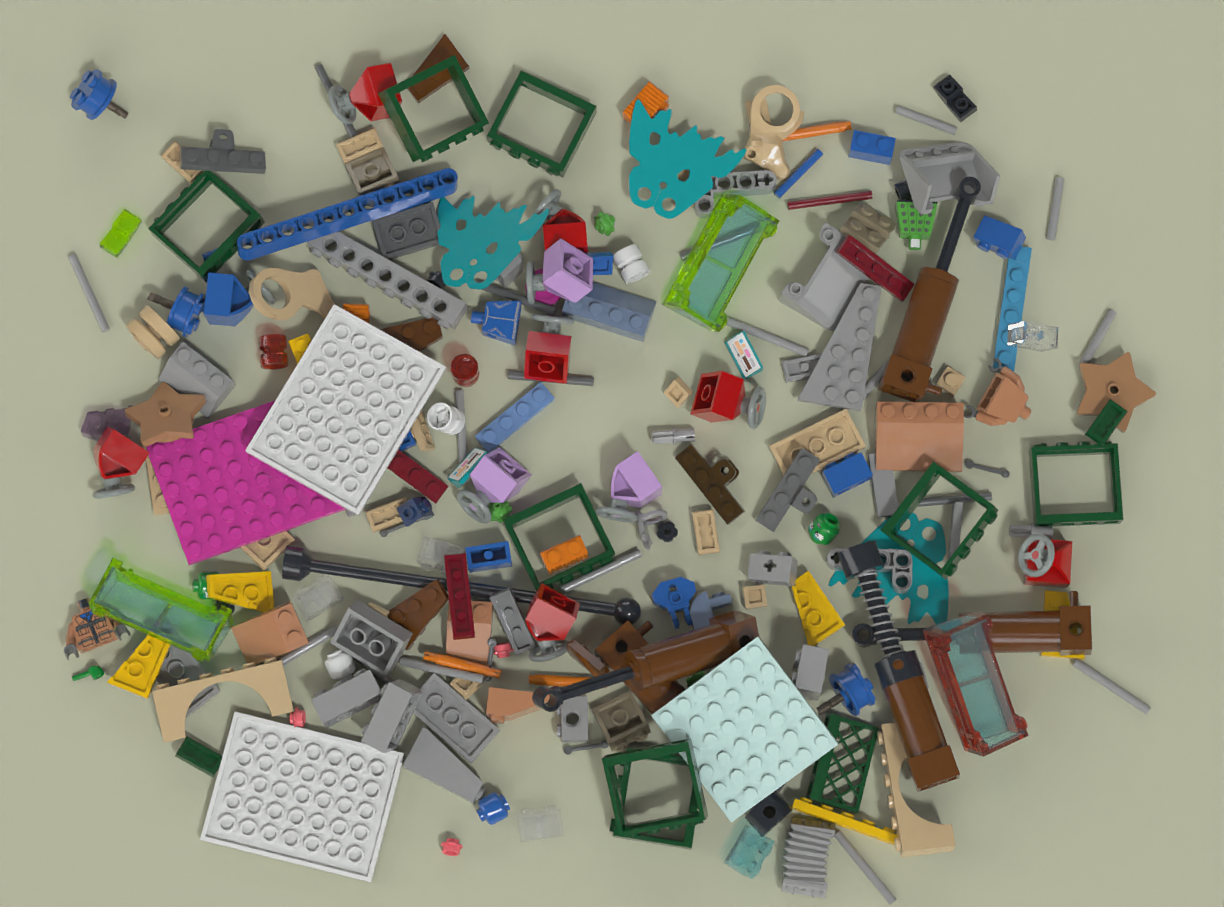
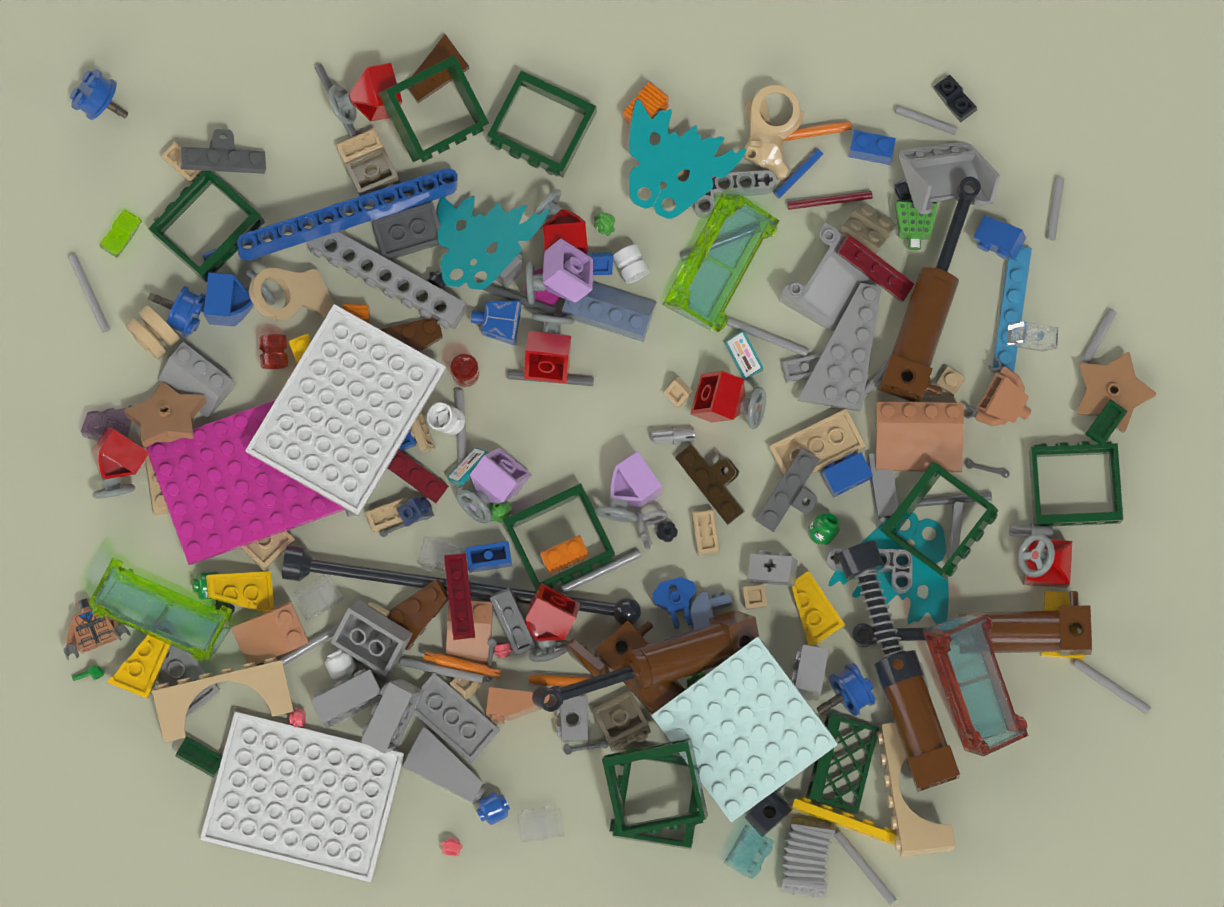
medium blue plate [475,382,555,453] -> none

